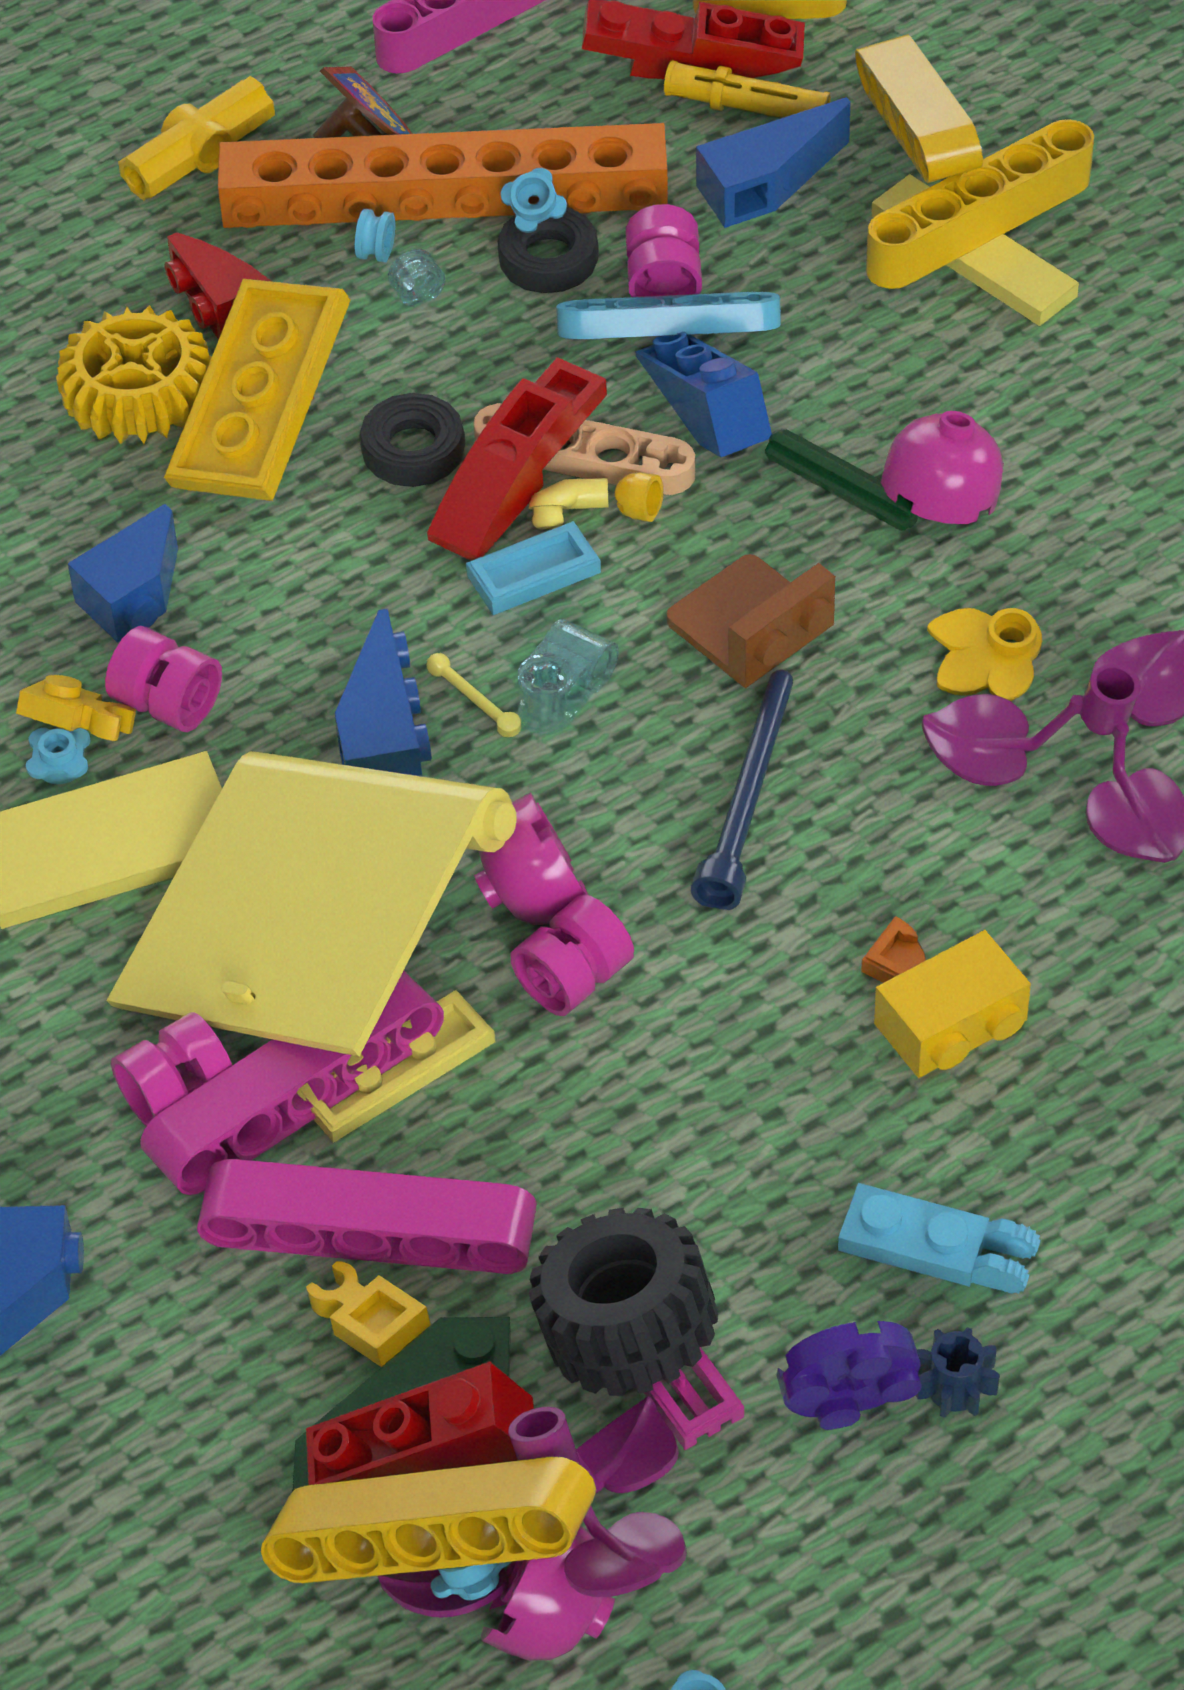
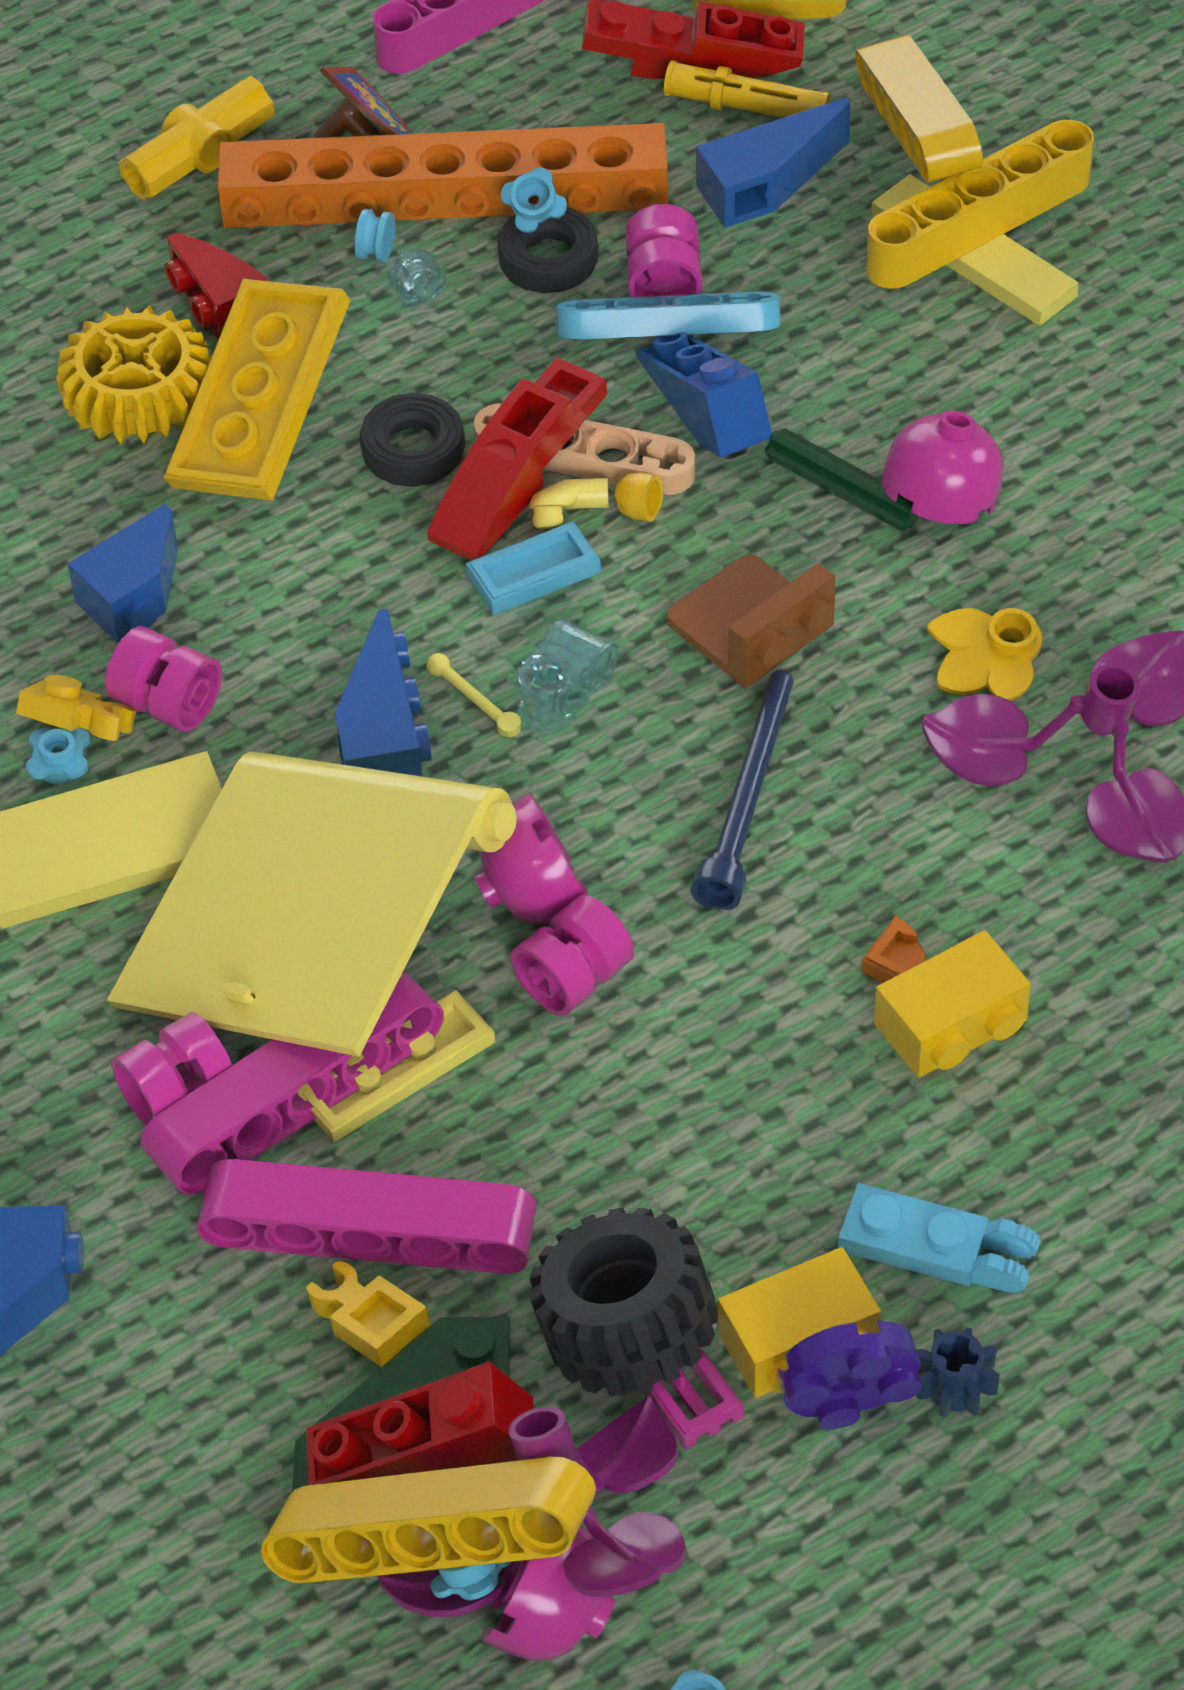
none -> yellow brick [718,1246,881,1398]

